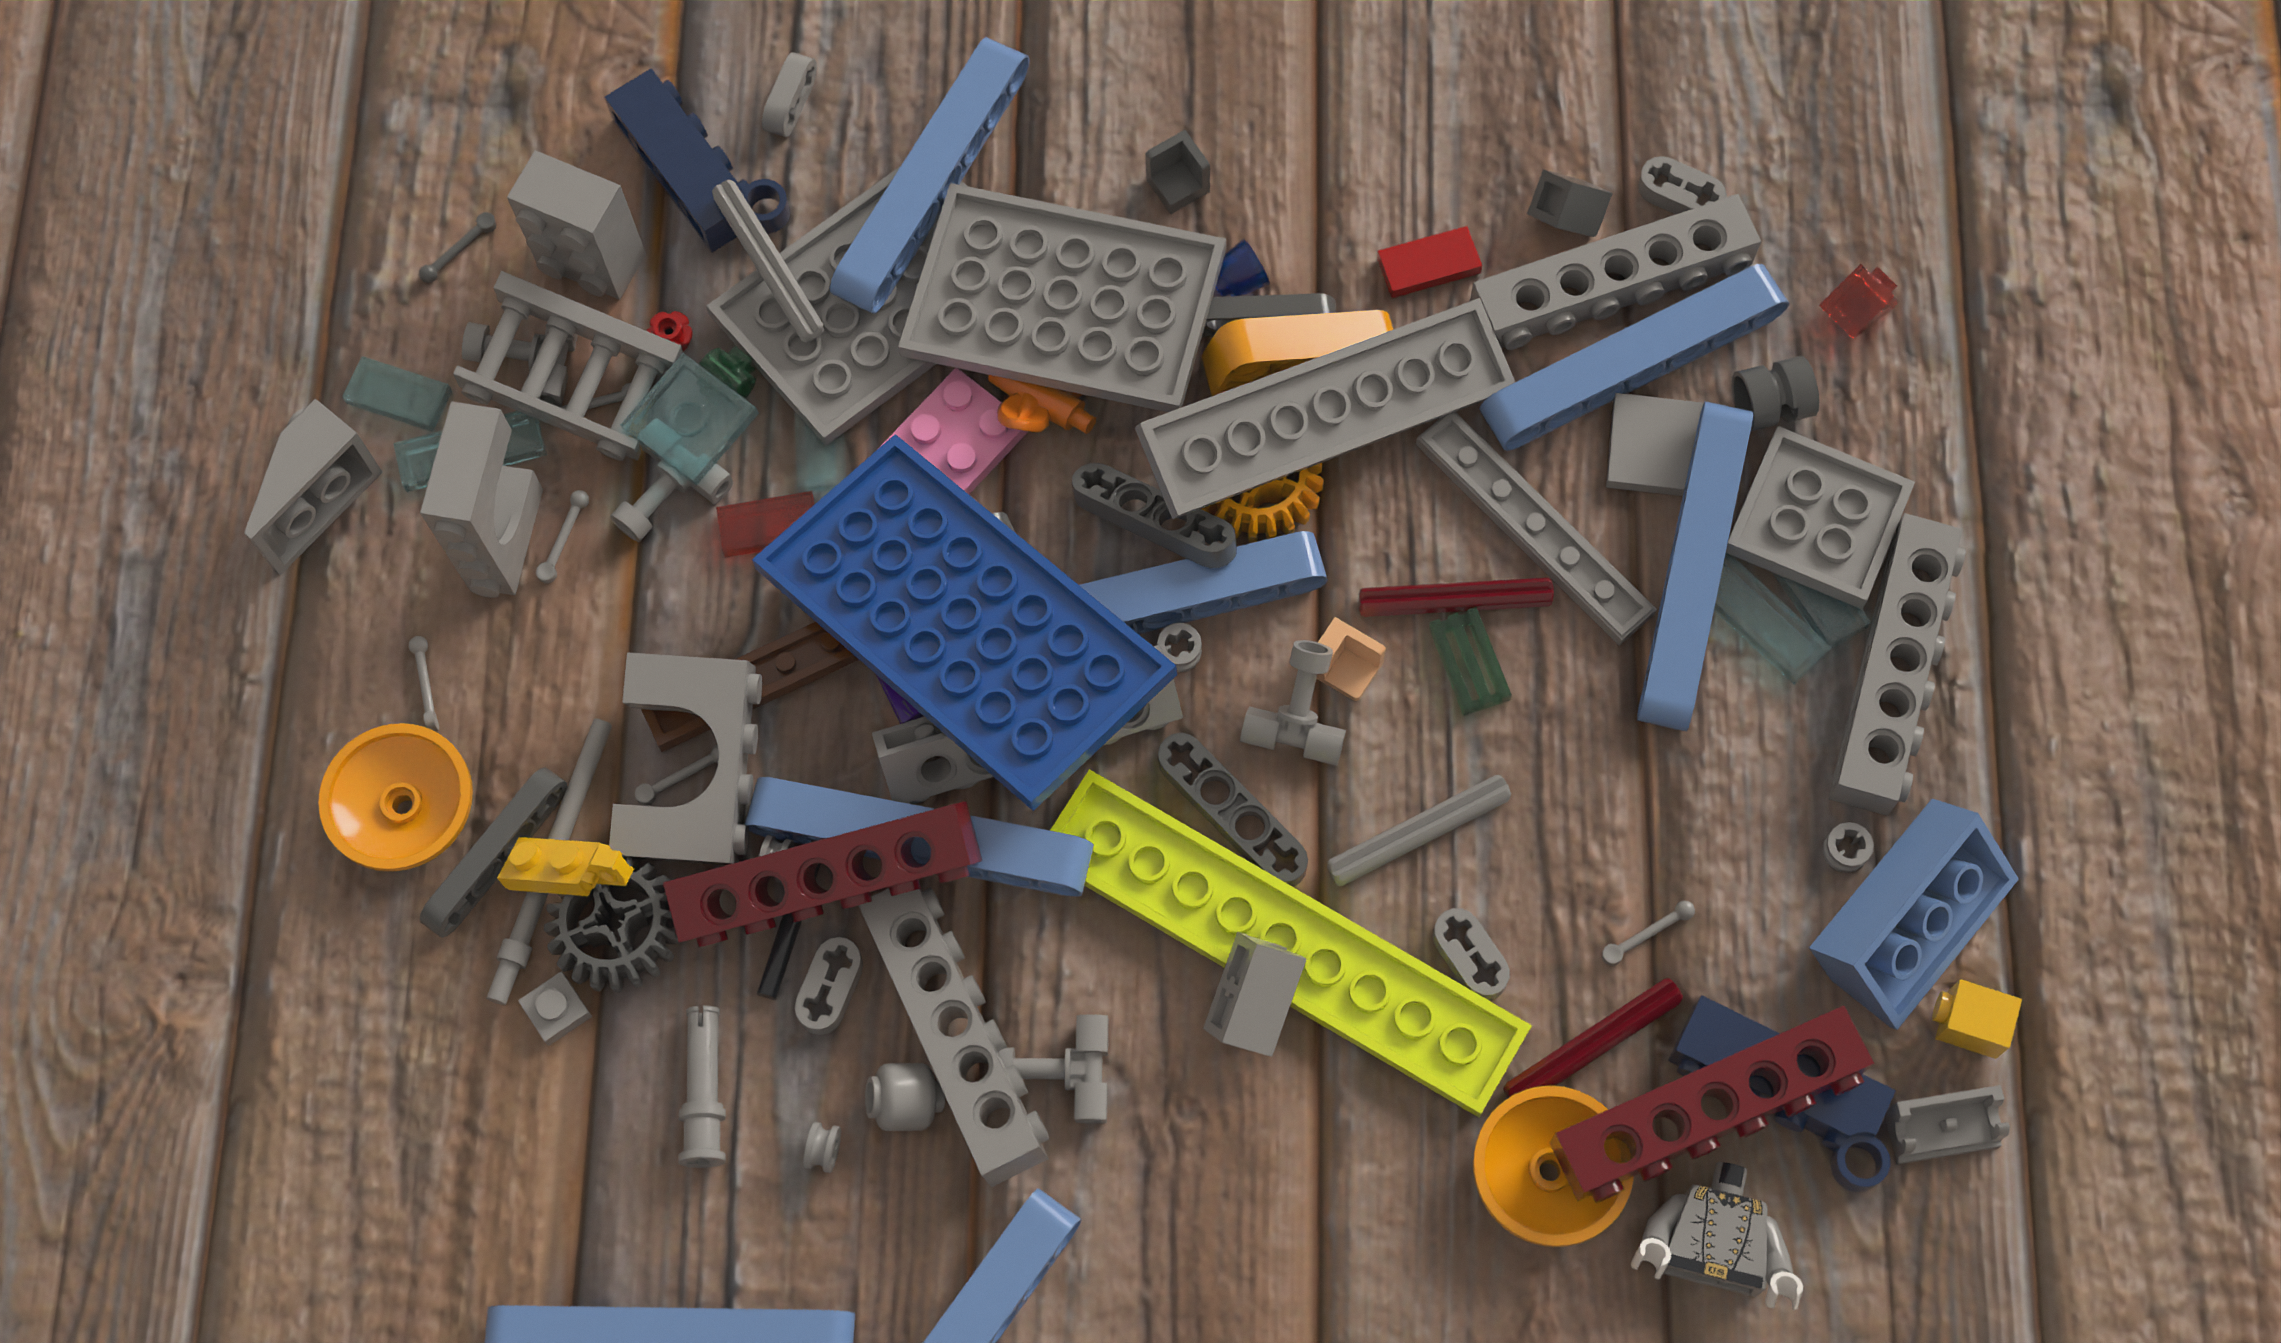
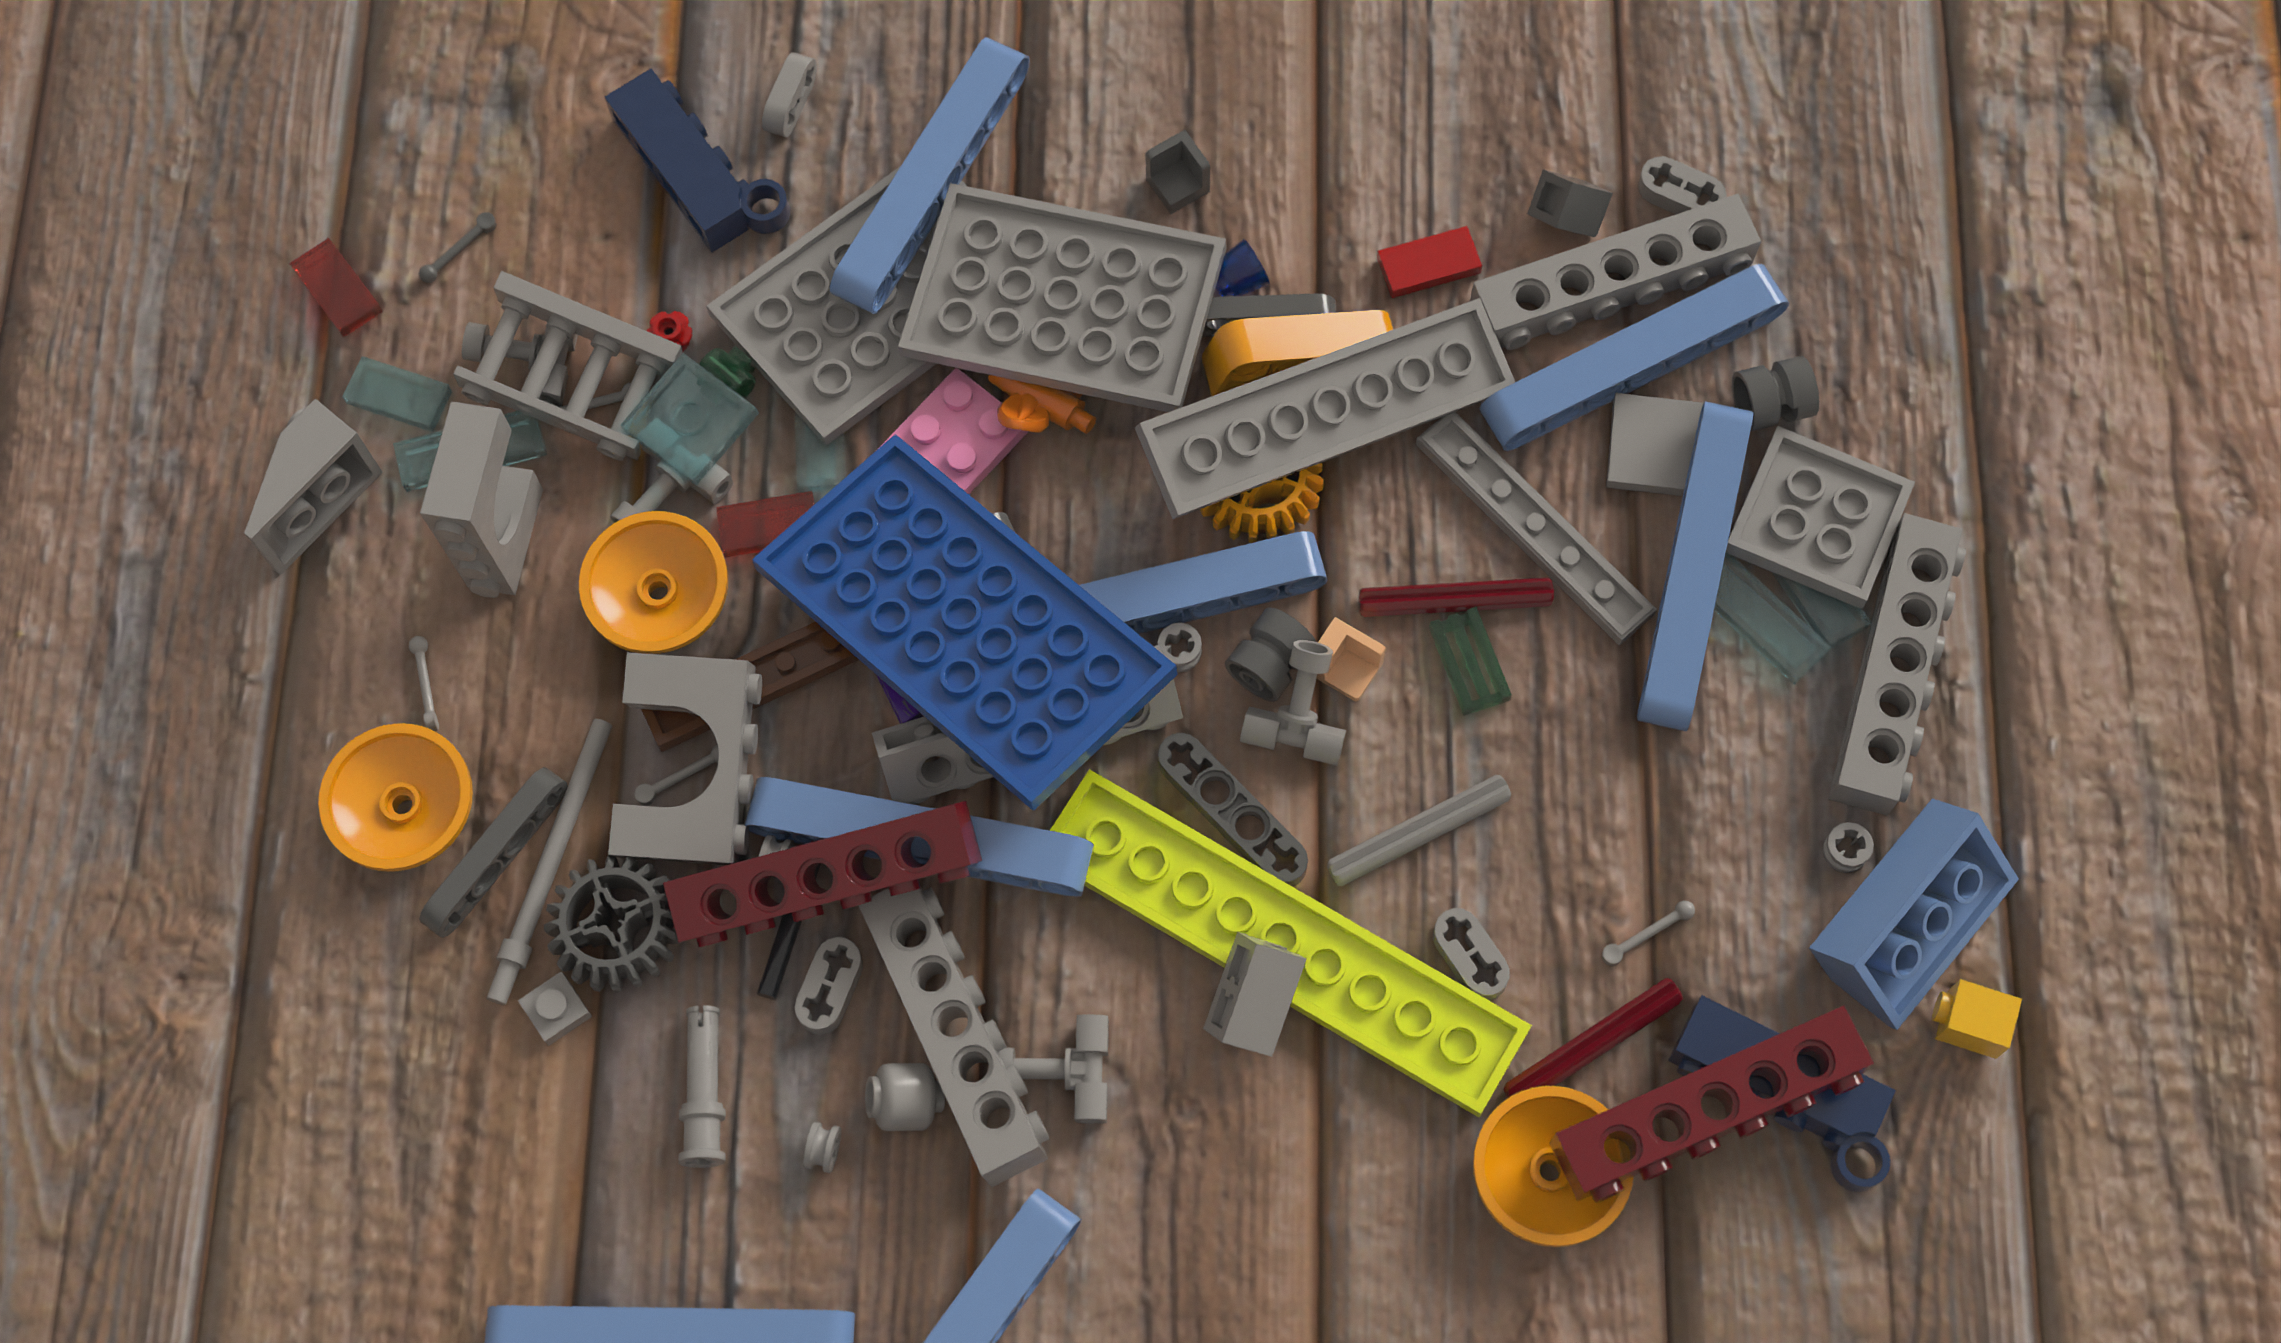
yellow hinge [497,837,634,896] -> none
light grey brick [507,150,646,300] -> none
light grey hinge [536,490,589,584] -> none
light grey axle [712,180,824,342] -> none
dark grey beam [1072,463,1237,568] -> none
light grey torso [1631,1162,1803,1310] -> none
clear red bracket [1819,264,1899,340] -> none
light grey hinge [1885,1085,2010,1165] -> none
none -> clear red tile [289,238,383,337]
none -> light orange dish [579,511,728,654]
none -> dark grey wheel [1225,607,1316,702]

